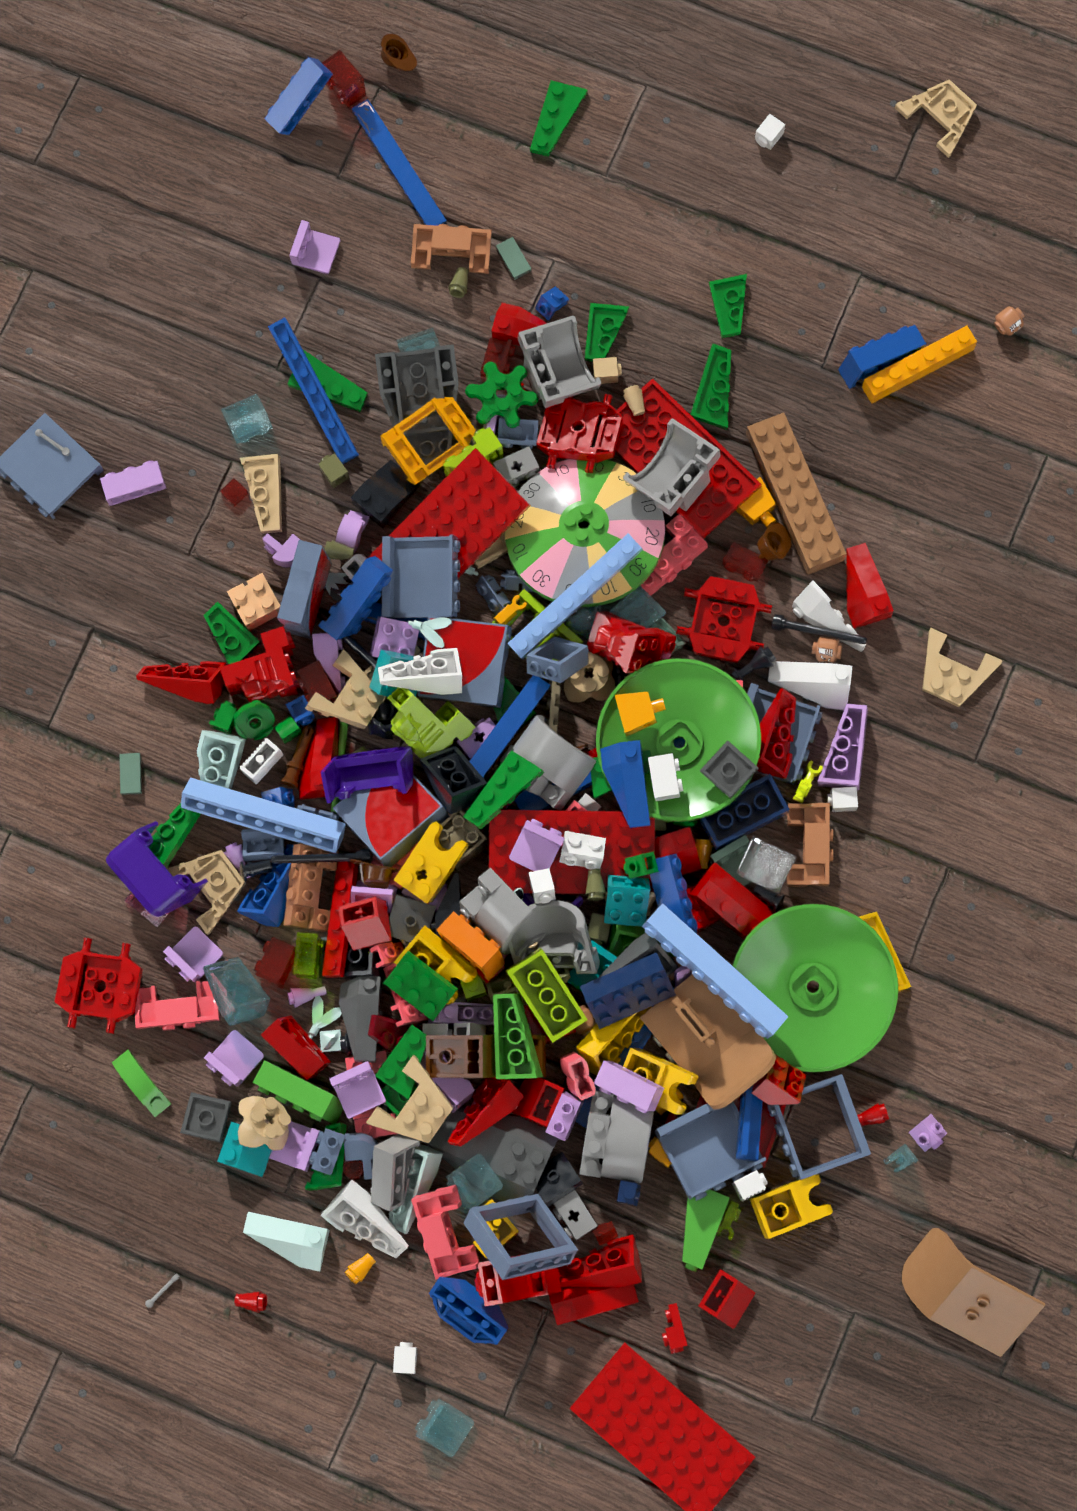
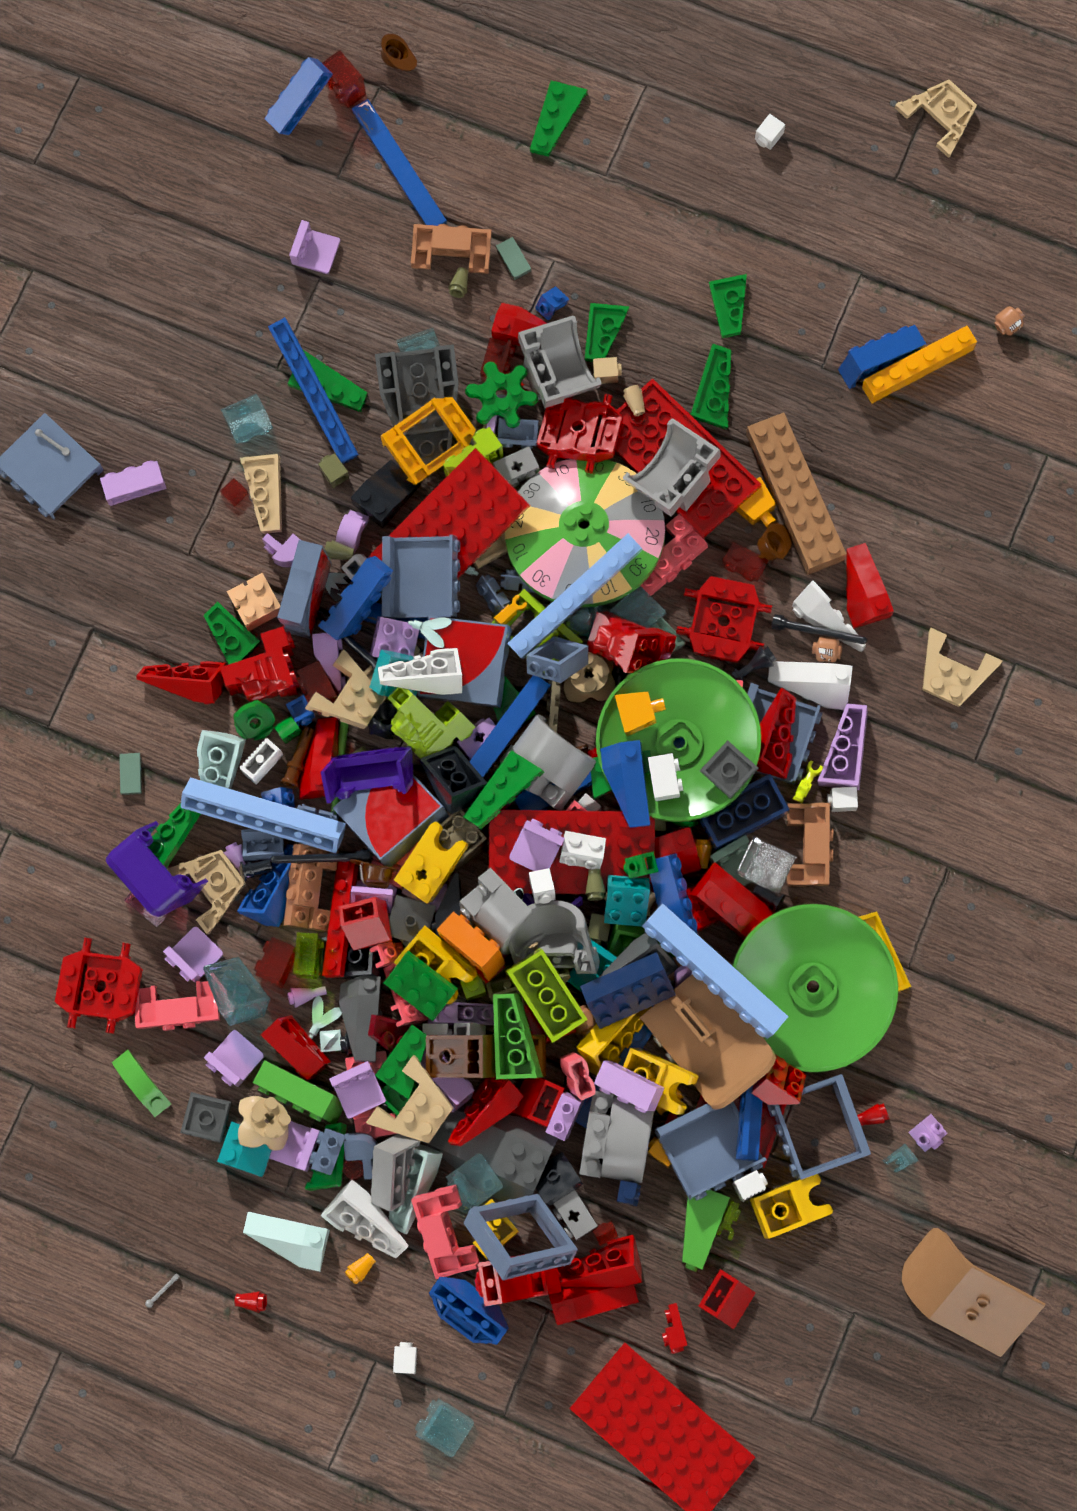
green brick [209,701,238,734] -> none

